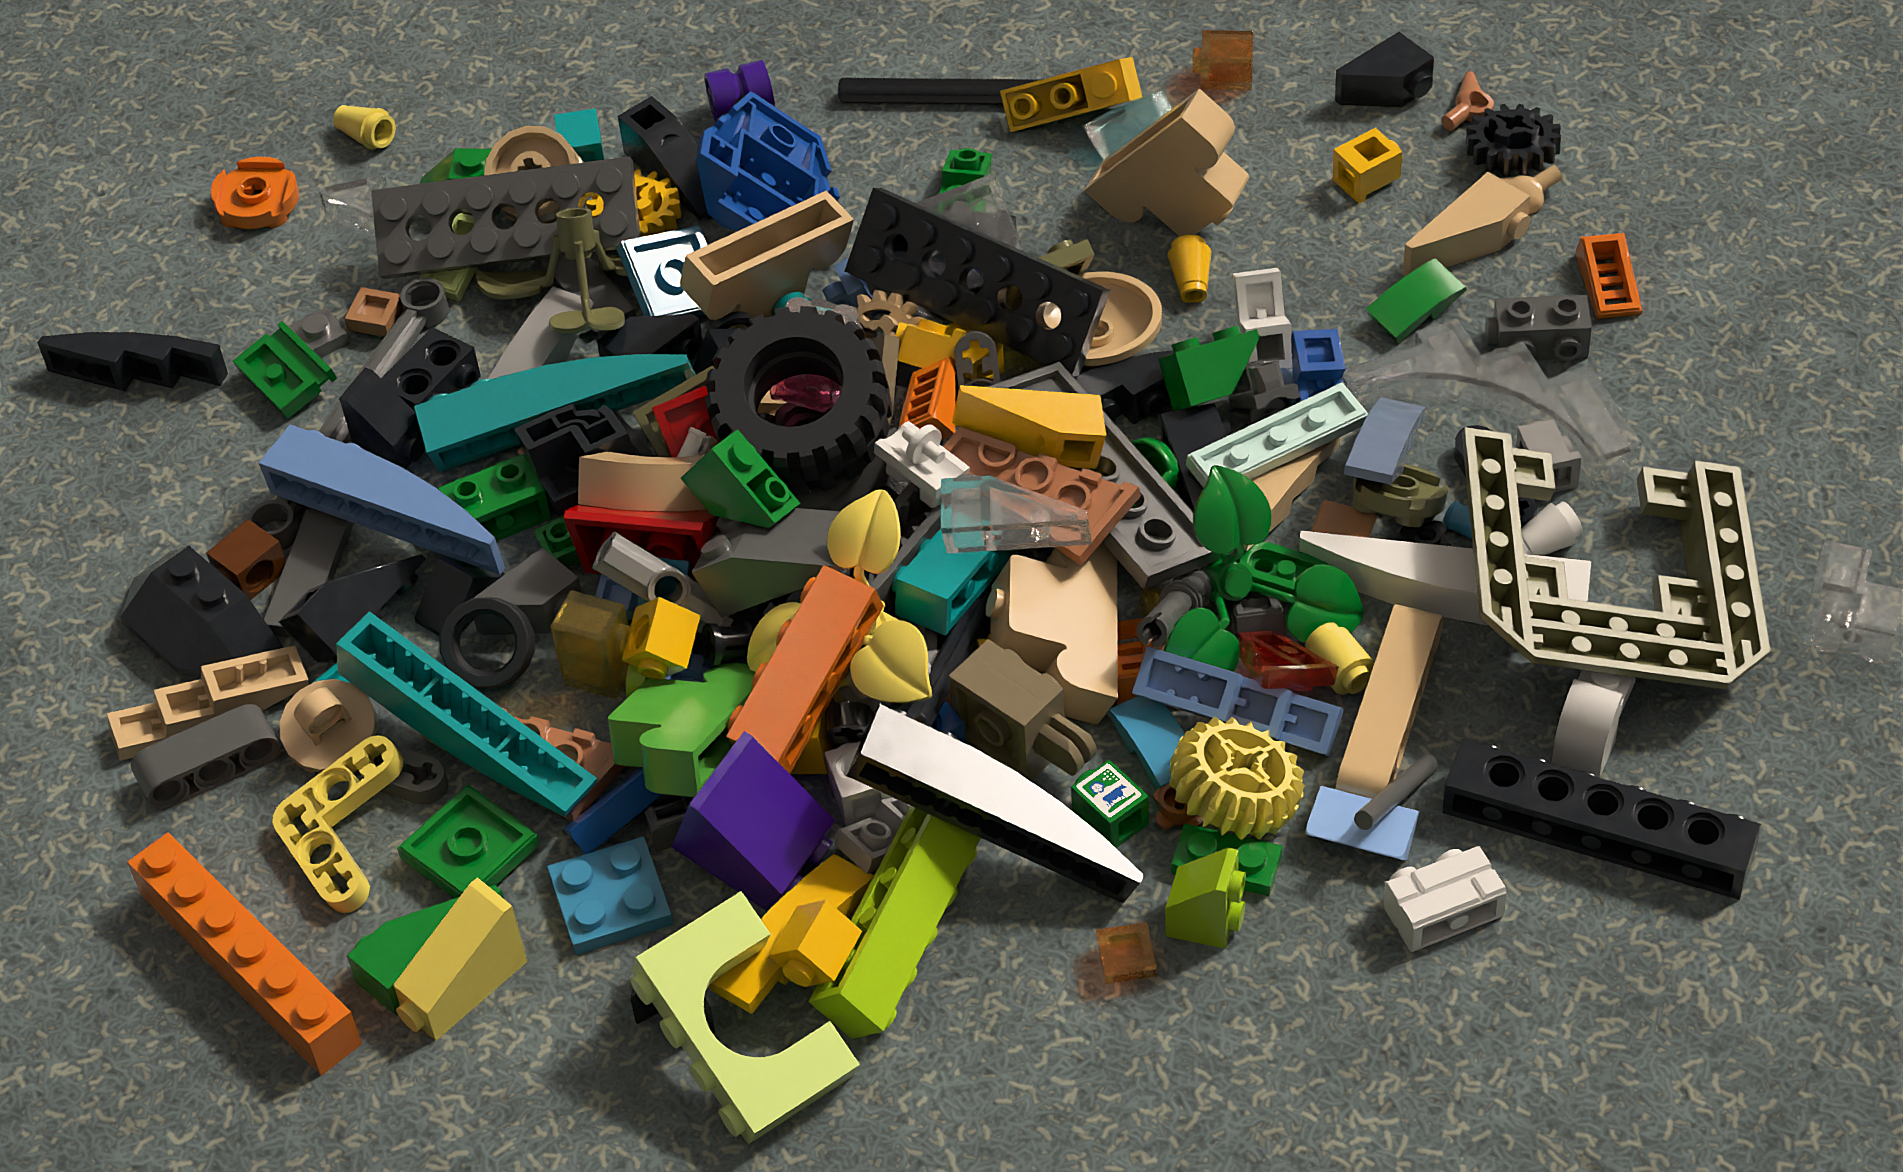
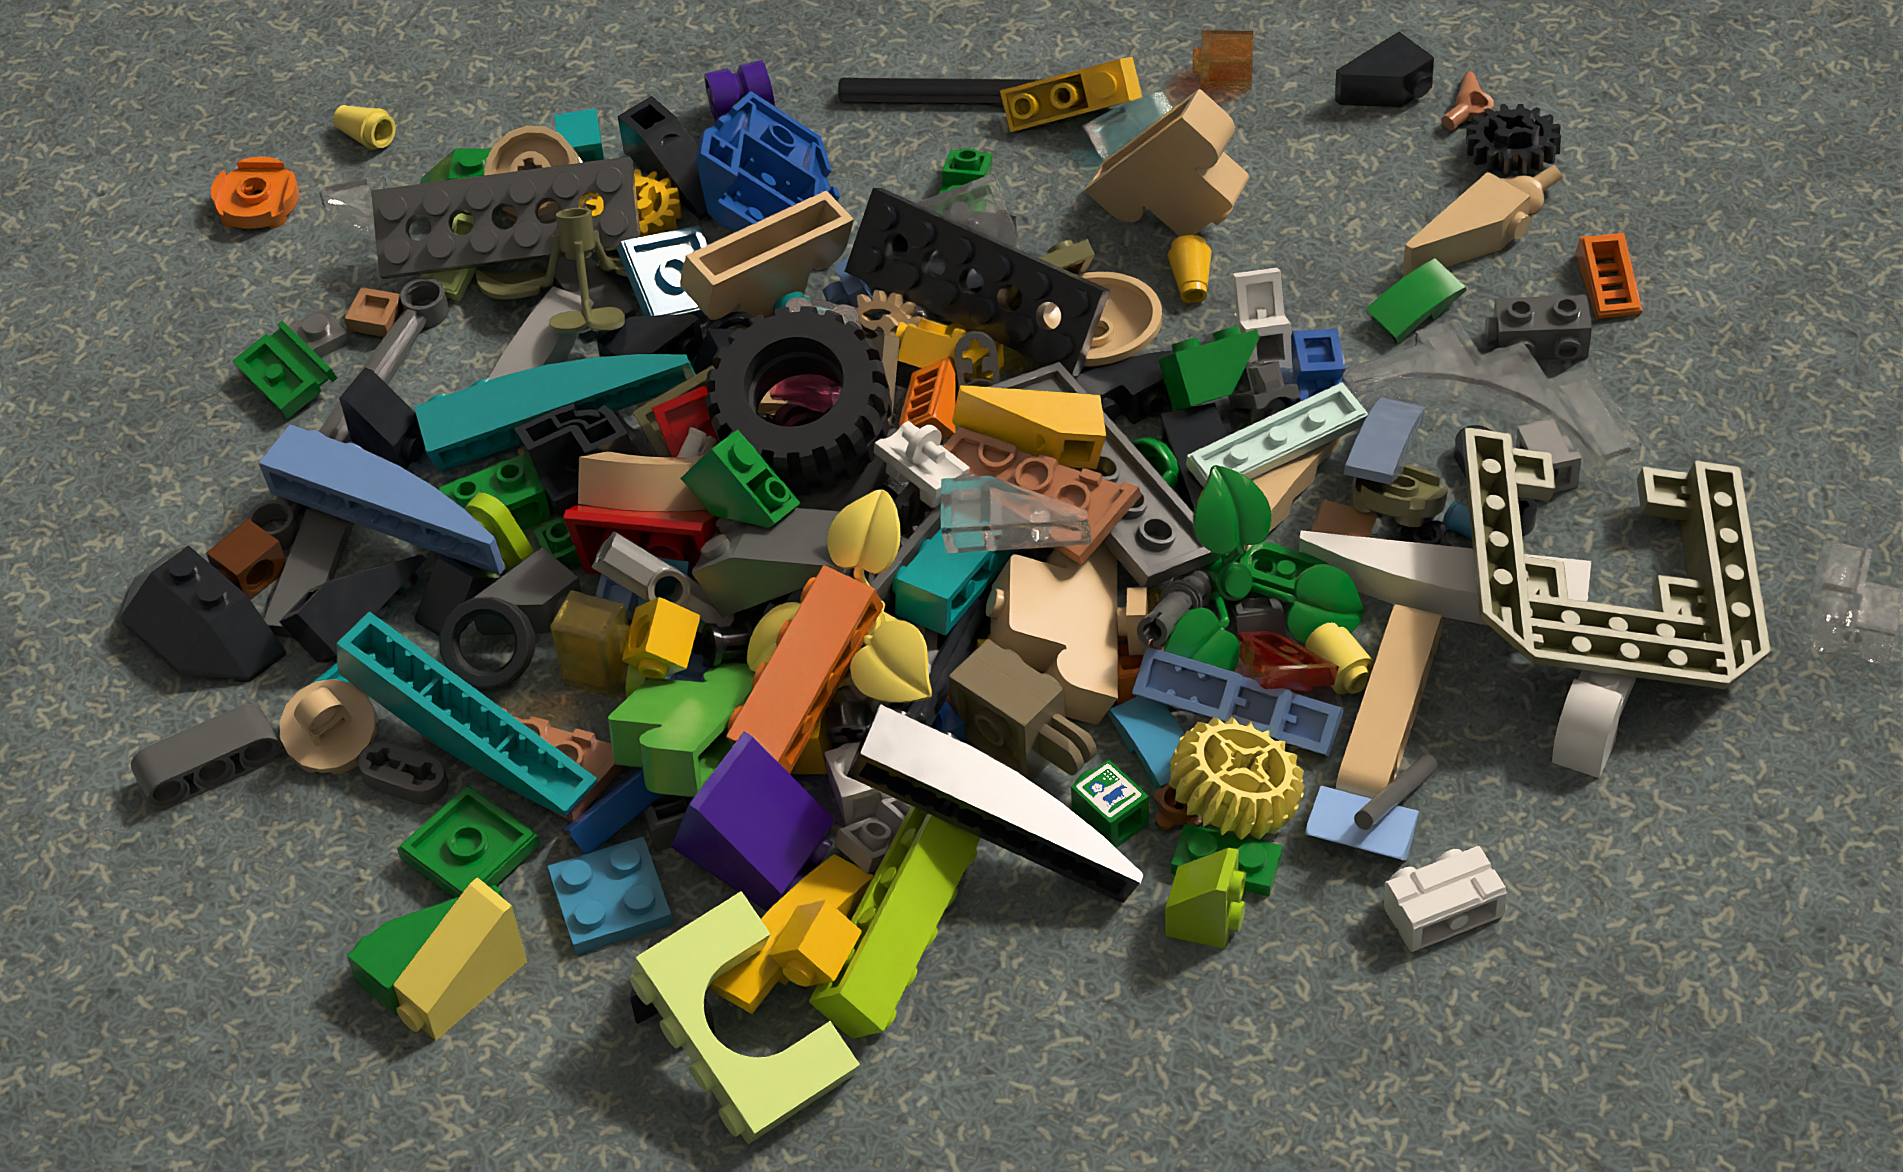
black slope [37,332,228,391] -> none
tan slope [107,645,309,761] -> none
orange brick [127,832,362,1076] -> none
light yellow beam [272,735,404,913] -> none
black brick [381,327,481,411] -> none
clear orange plate [1096,922,1157,984] -> none
yellow brick [1332,127,1403,204] -> none
black brick [1442,739,1761,900] -> none
white cone [1521,501,1583,556] -> none
none -> lime plate [464,493,534,573]
none -> tan plate [1117,587,1149,656]

